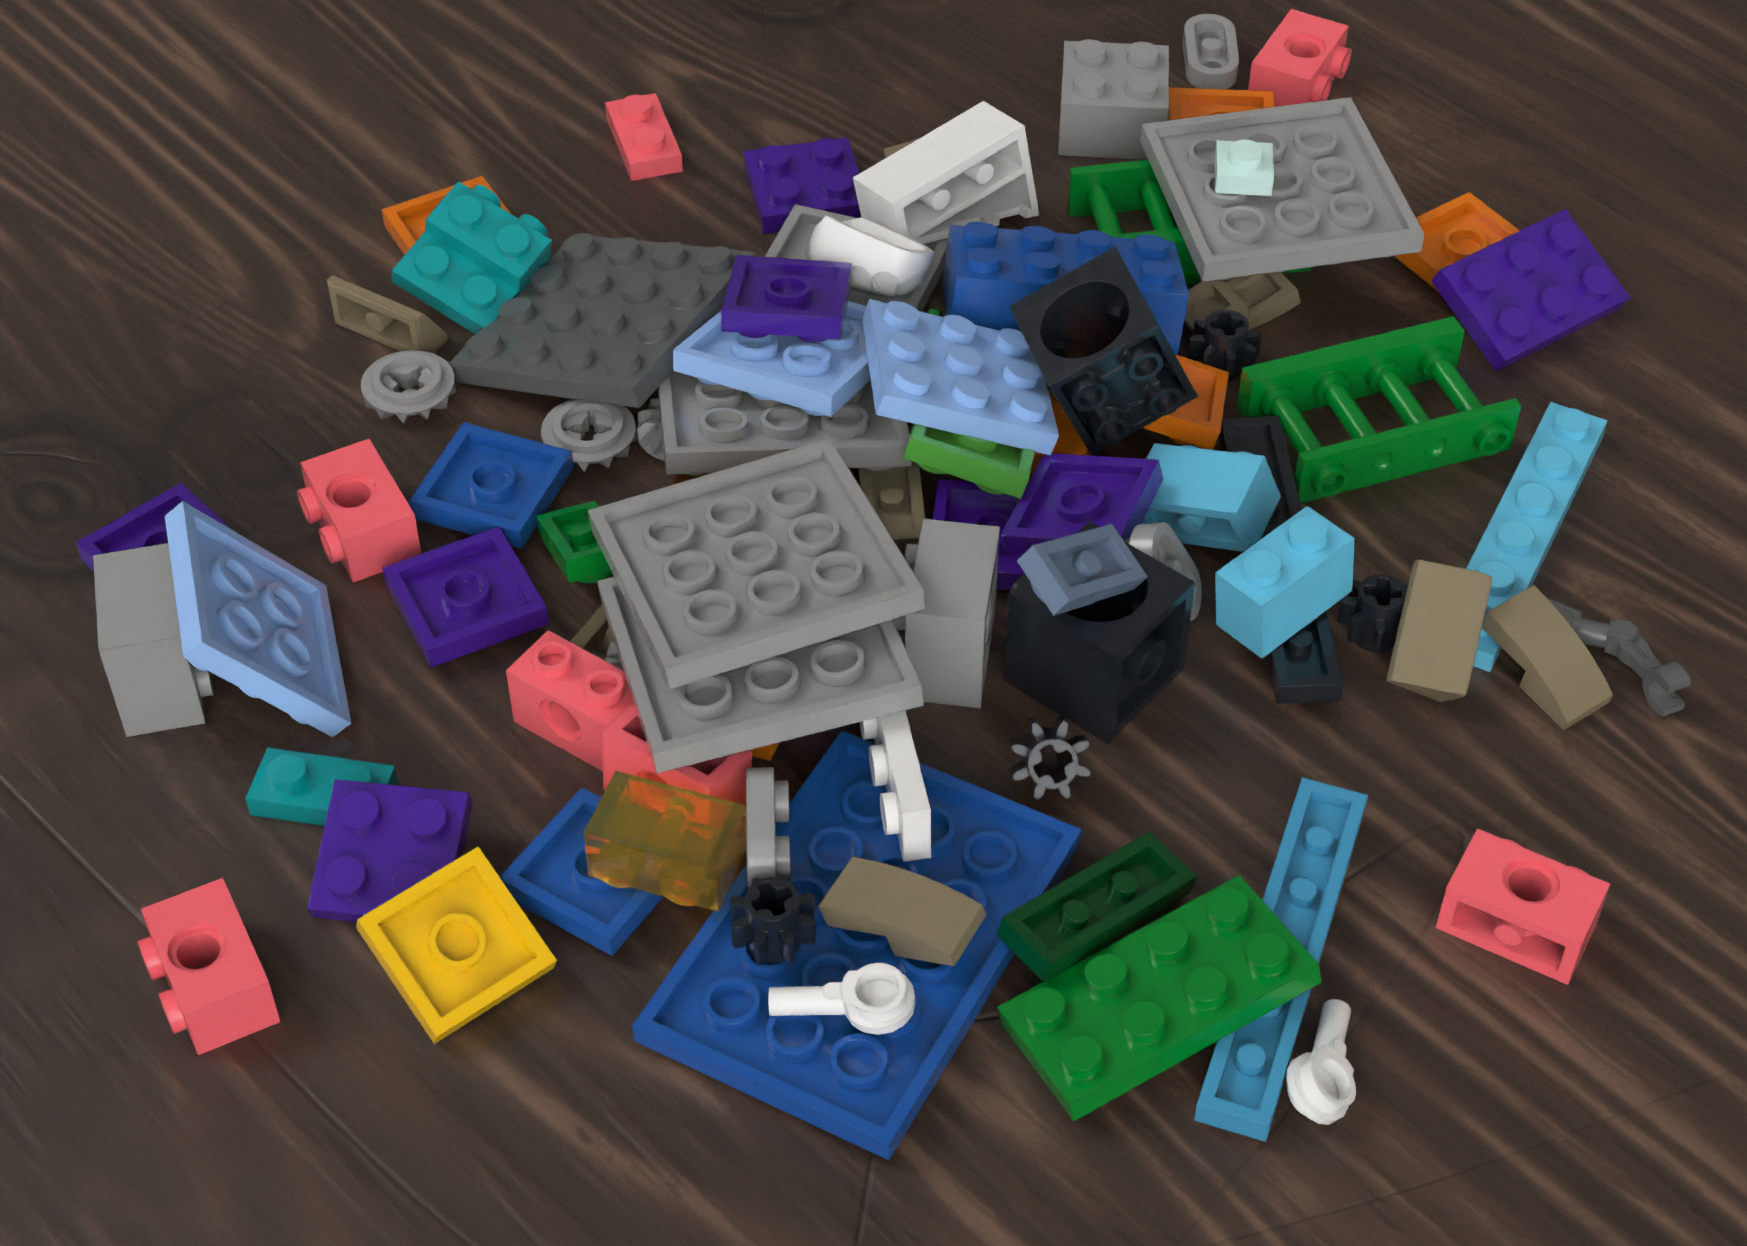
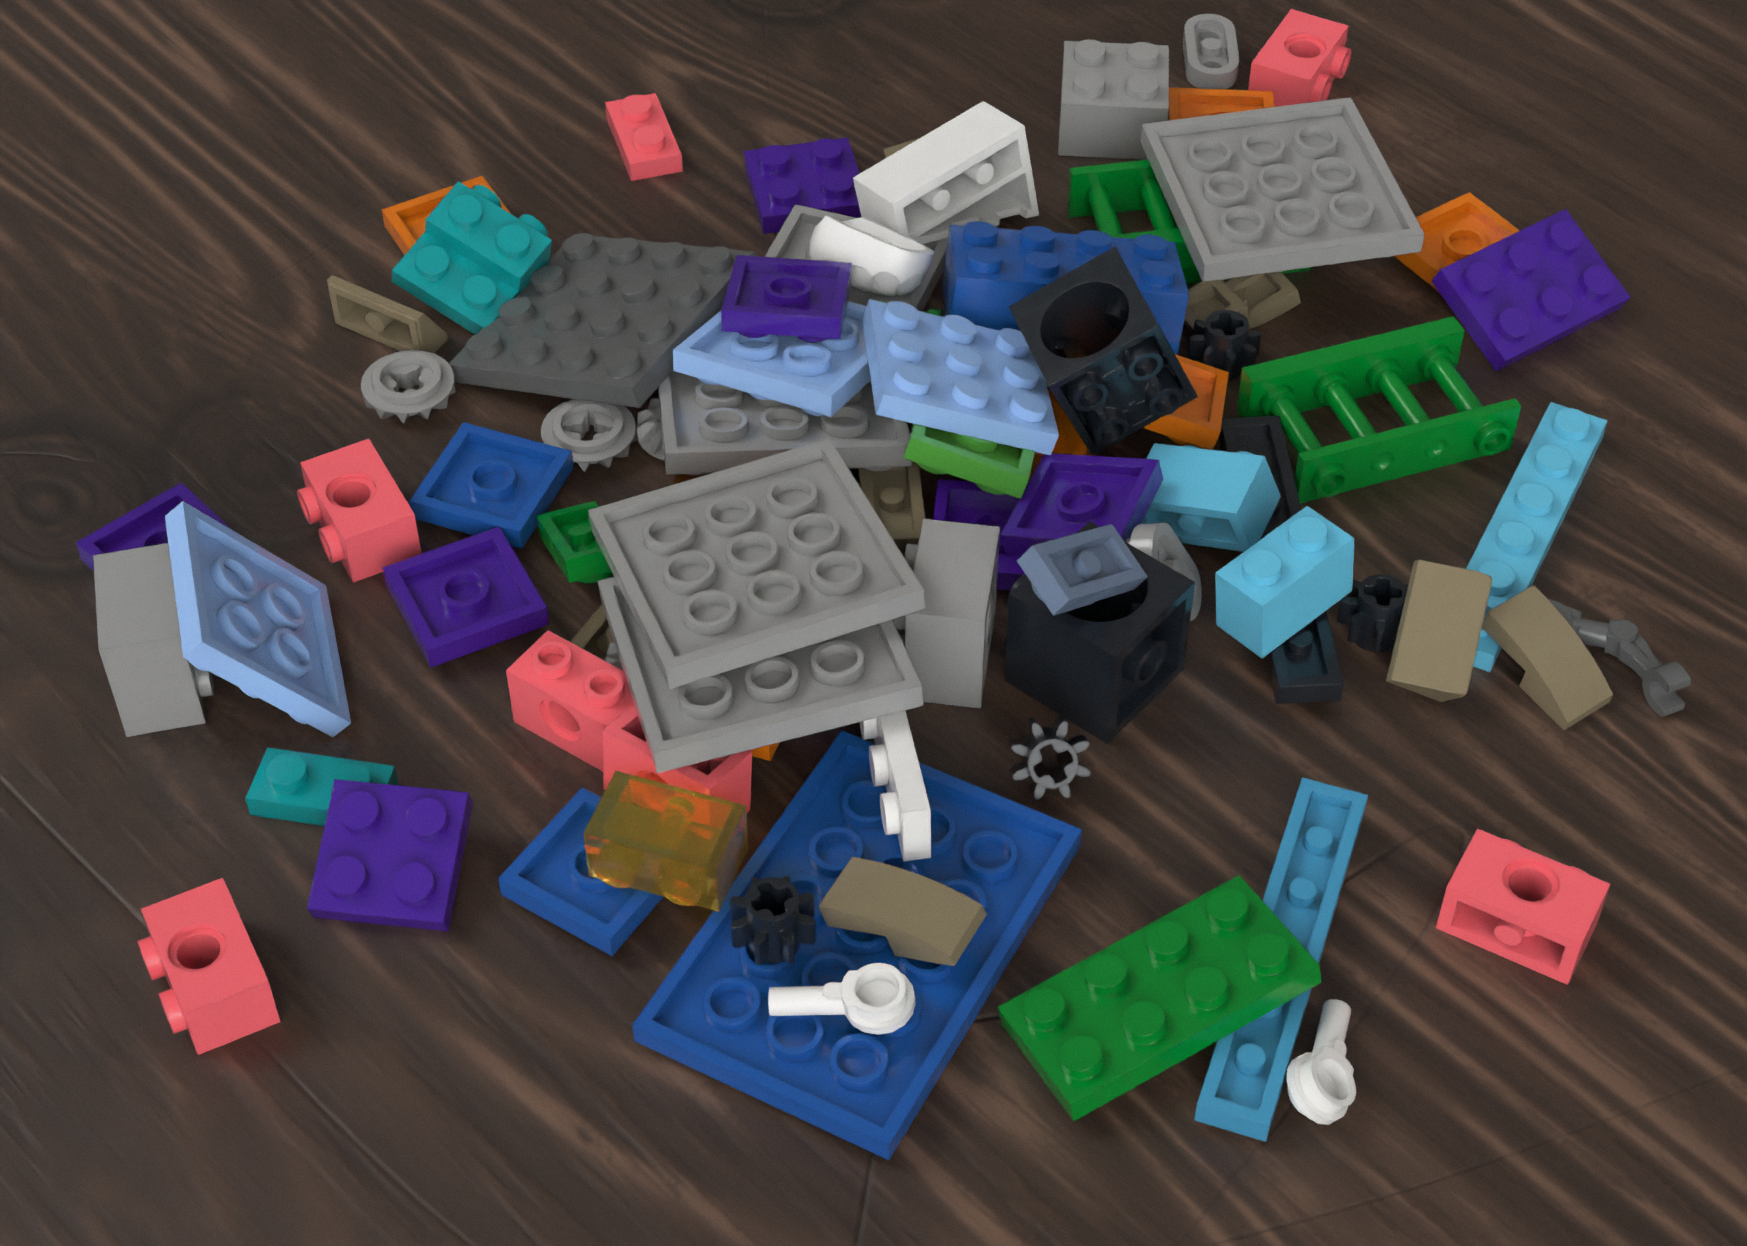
yellow plate [356,847,557,1044] -> none
light grey plate [746,767,790,889] -> none
dark green plate [996,831,1197,982] -> none
light aqua plate [1214,139,1274,196] -> none

